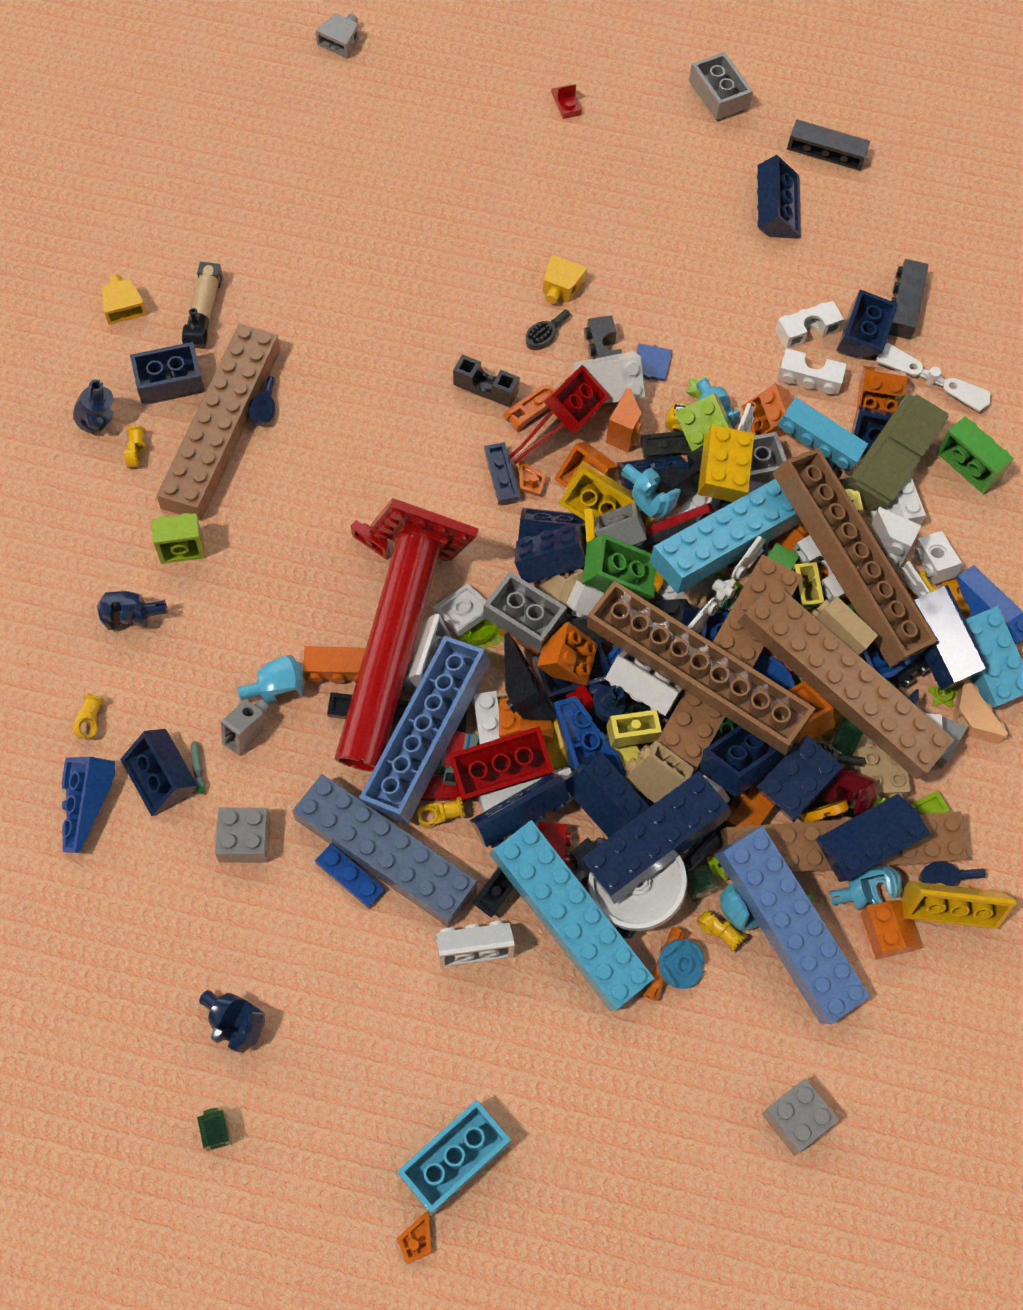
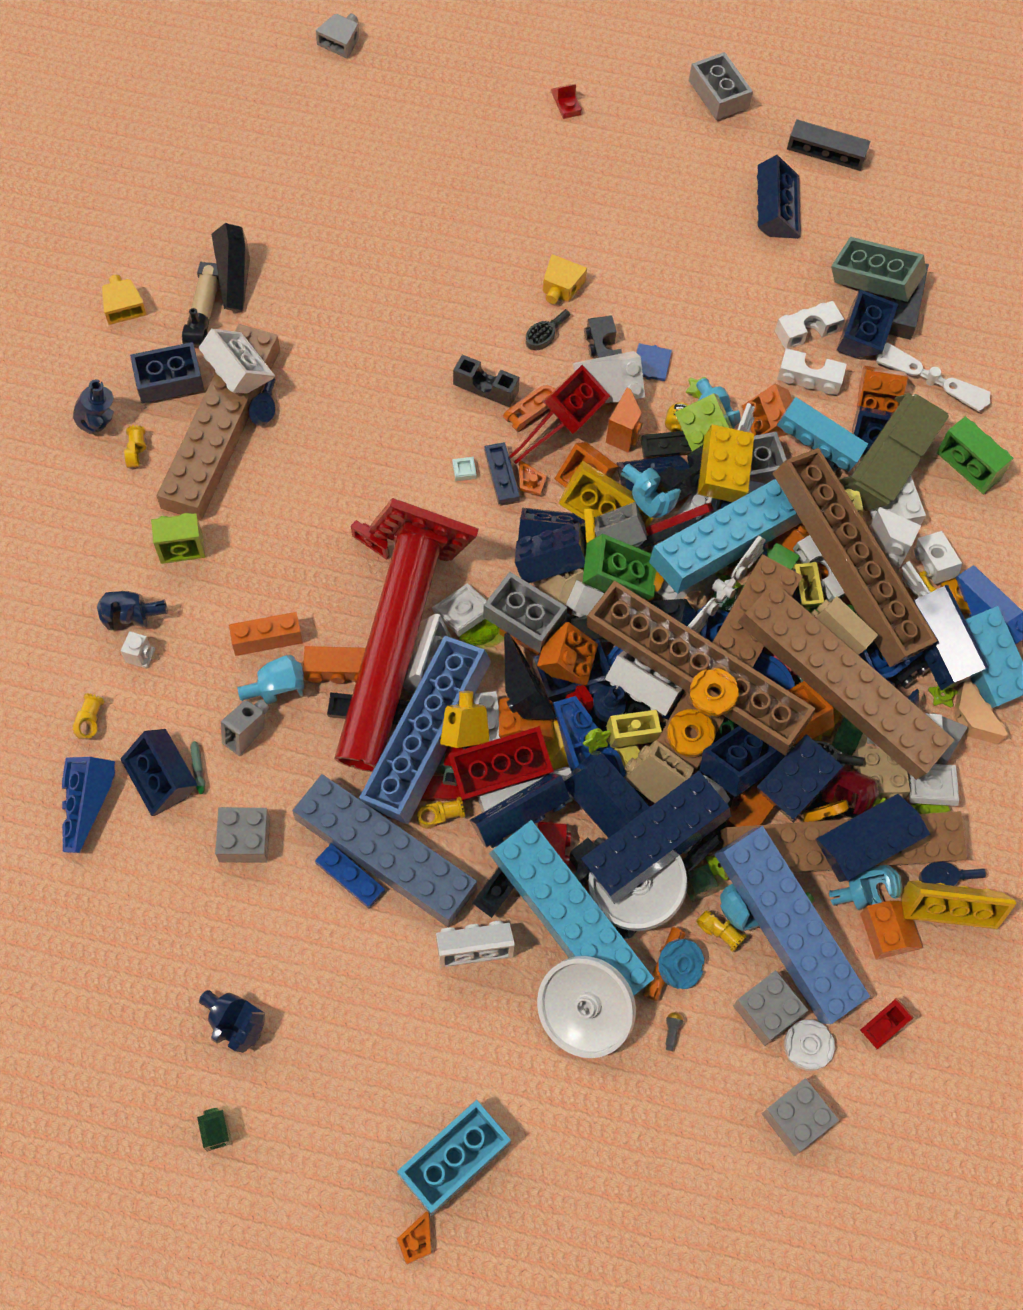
none -> white brick [121,631,155,669]
none -> white slope [199,328,275,393]
none -> black wedge [211,223,250,312]
none -> orange brick [229,612,303,656]
none -> yellow torso [440,691,489,748]
none -> light aqua tile [452,457,477,481]
none -> white dish [537,956,636,1058]
none -> lime plate [583,728,611,753]
none -> dark grey piece [665,1012,683,1052]
none -> light orange tile [667,709,715,757]
none -> light orange tile [690,668,739,716]
none -> light grey brick [733,970,808,1046]
none -> white tile [784,1020,835,1071]
none -> sand green brick [831,237,926,302]
none -> red slope [860,998,914,1049]
none -> white tile [908,764,959,806]

